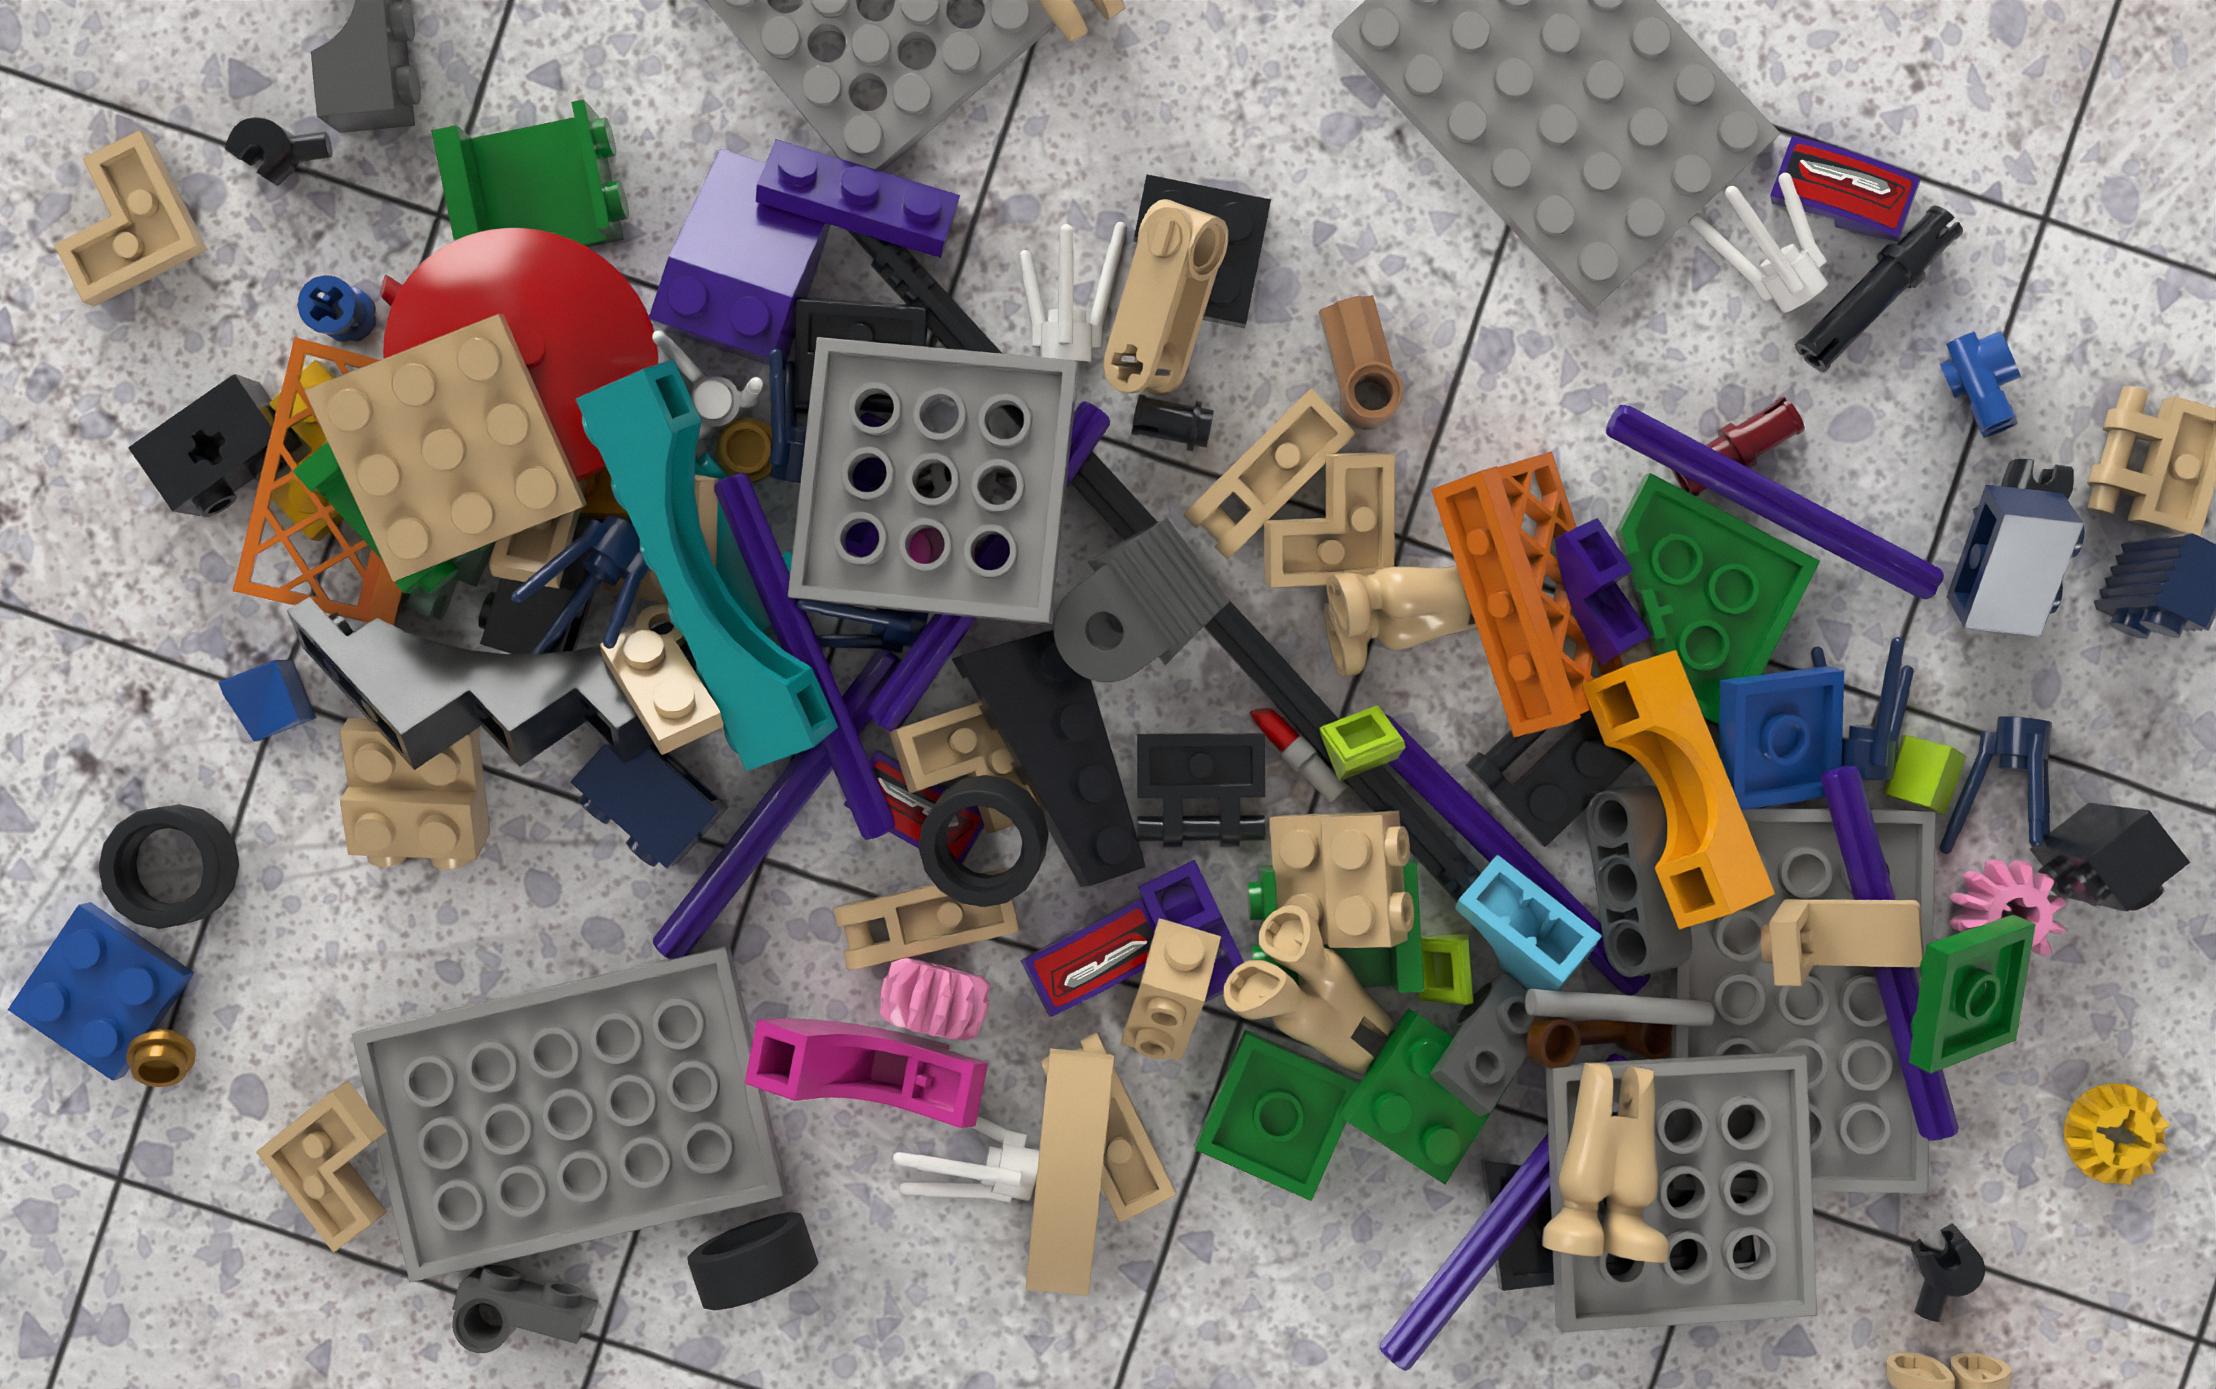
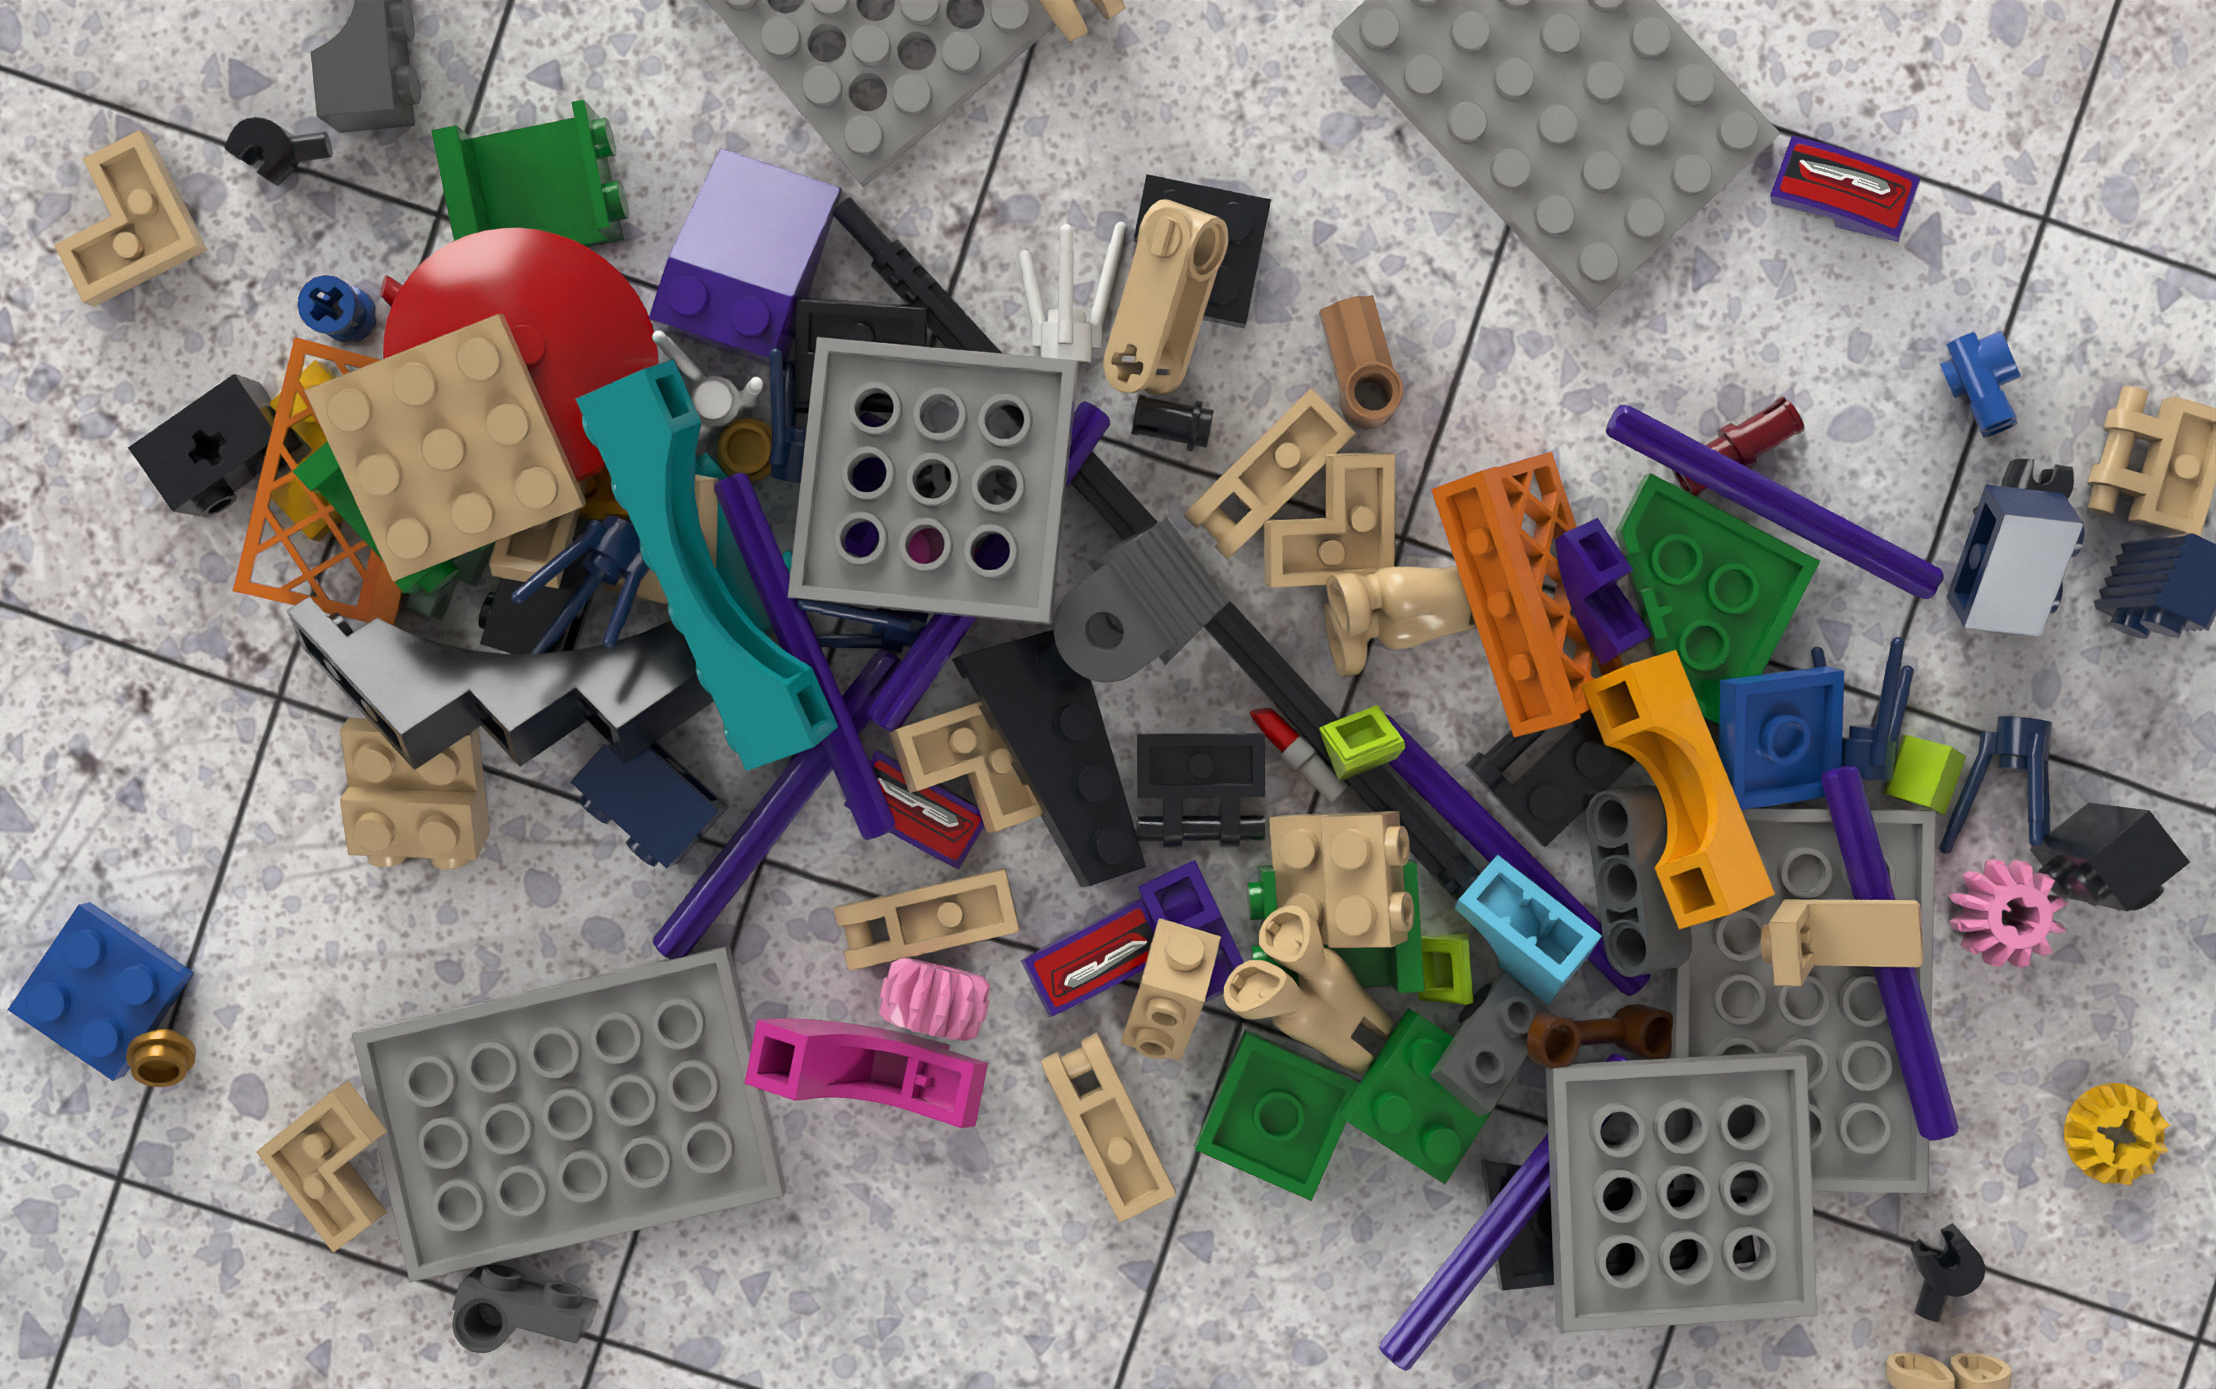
black tyre [98,804,239,929] -> none
blue slope [218,660,316,742] -> none
tan hinge [600,603,723,755] -> none
black tyre [687,1212,819,1311] -> none
dark purple plate [755,139,960,258] -> none
white plant [893,1115,1039,1203] -> none
black tyre [919,775,1049,907] -> none
tan slope [1025,1048,1114,1296] -> none
light grey bar [1525,989,1715,1027] -> none
tan piece [1542,1063,1670,1263] -> none
white plant [1689,173,1828,313] -> none
black pin [1795,205,1963,372] -> none
green plate [1909,914,2036,1074] -> none

